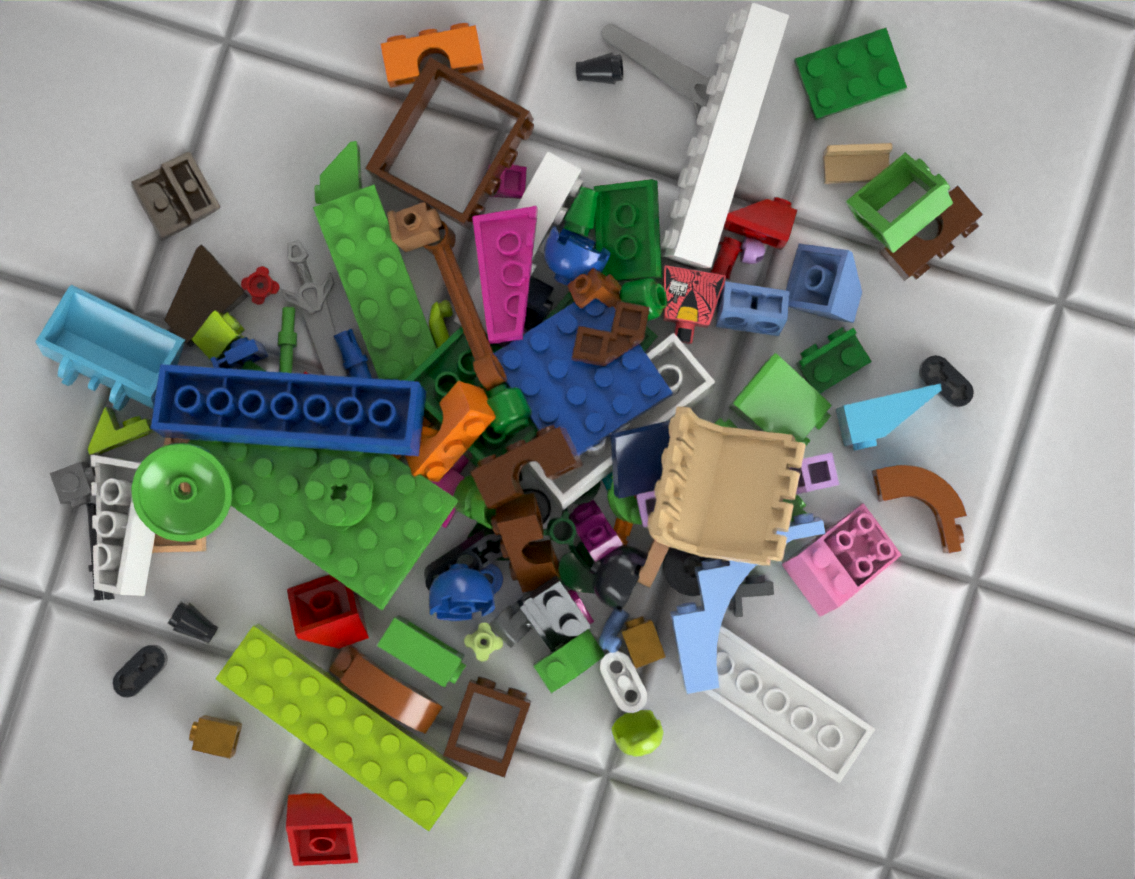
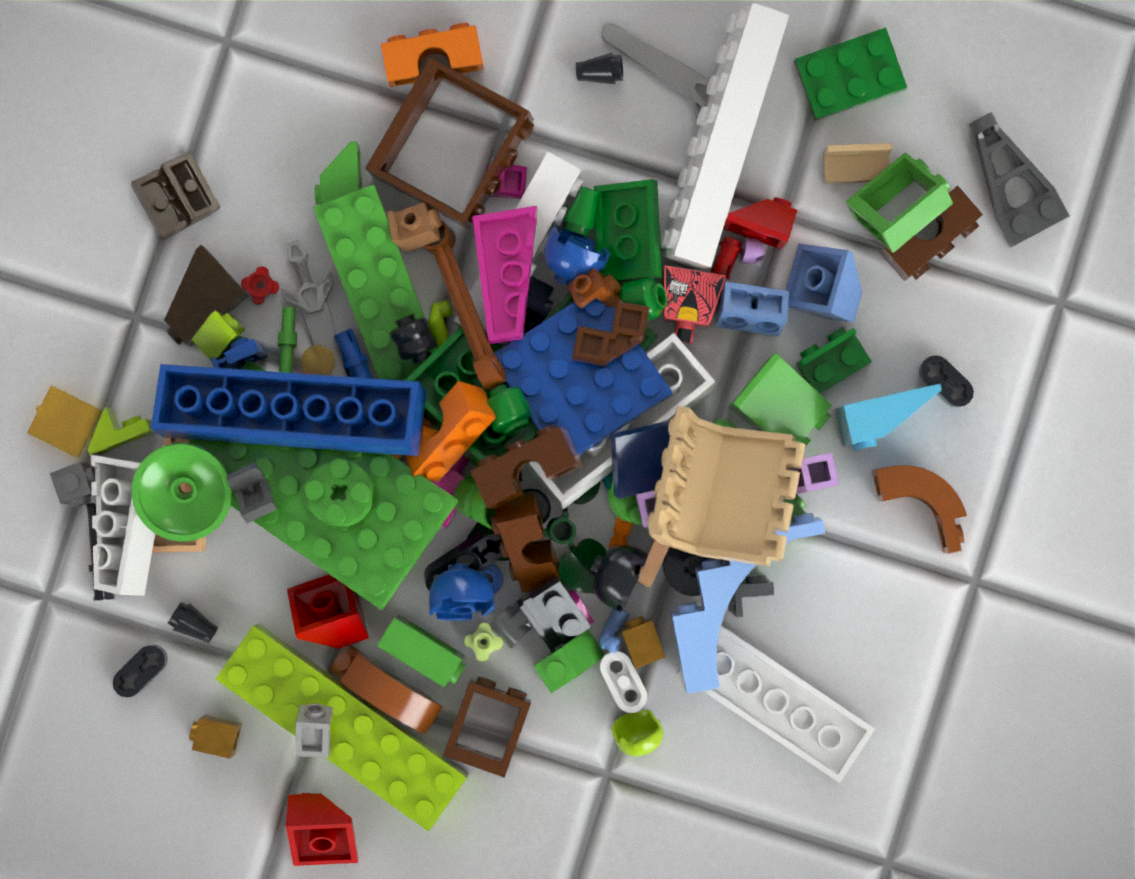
medium azure piece [36,285,185,411] -> none
magenta slope [568,499,623,562] -> none
bright pink slope [781,503,902,617] -> none
none -> clear yellow piece [27,385,102,458]
none -> dark grey bracket [226,463,277,523]
none -> light grey bracket [295,703,333,758]
none -> clear yellow tile [301,345,335,375]
none -> black piece [390,313,437,364]
none -> dark grey plate [969,112,1070,247]

